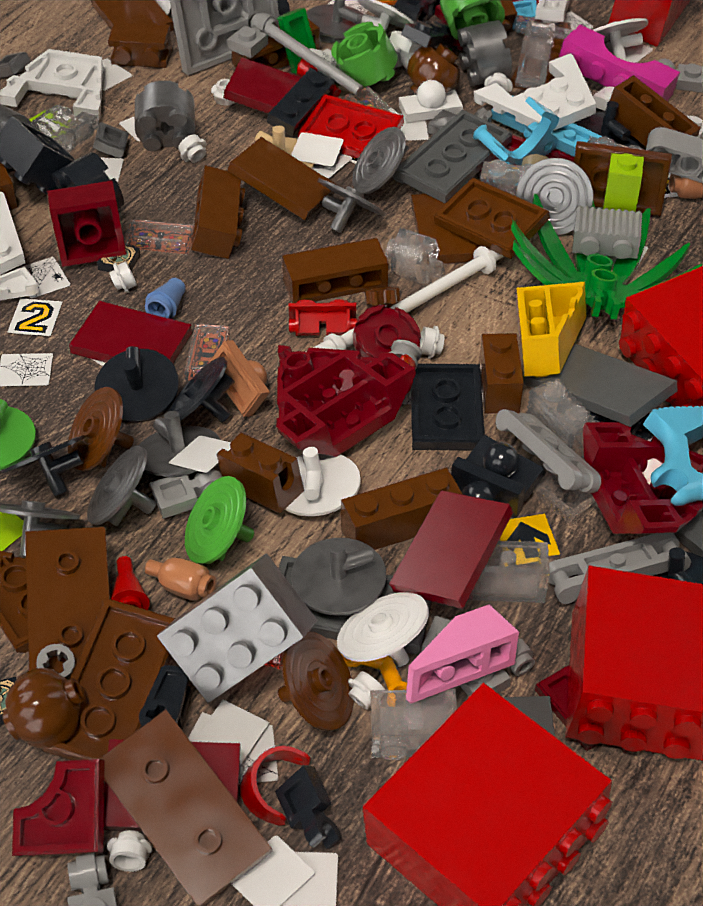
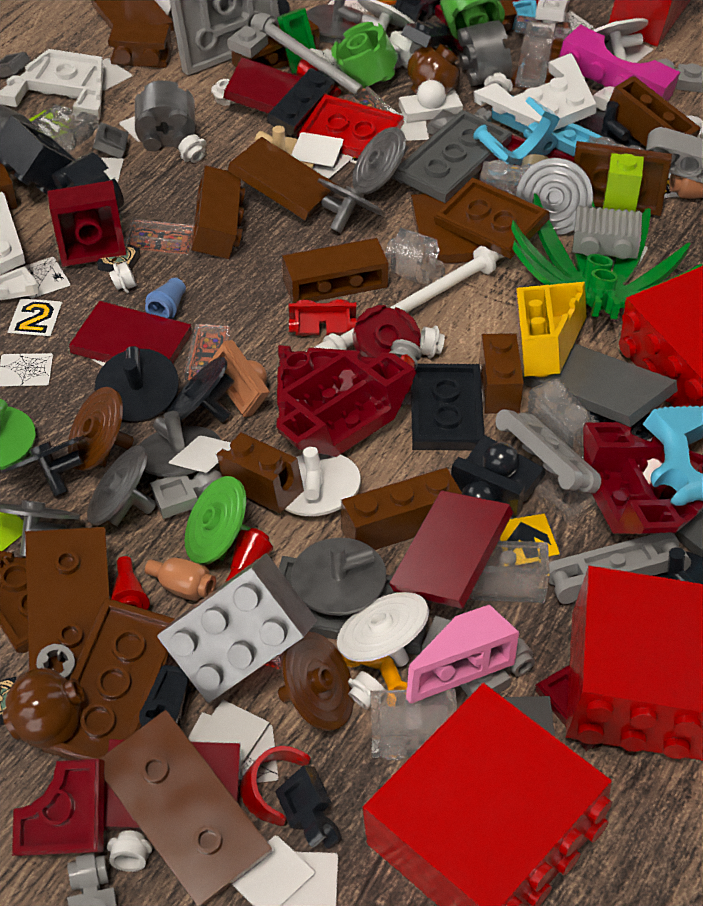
reddish brown plate [364,286,400,308] -> none
none -> red cone [225,528,273,583]

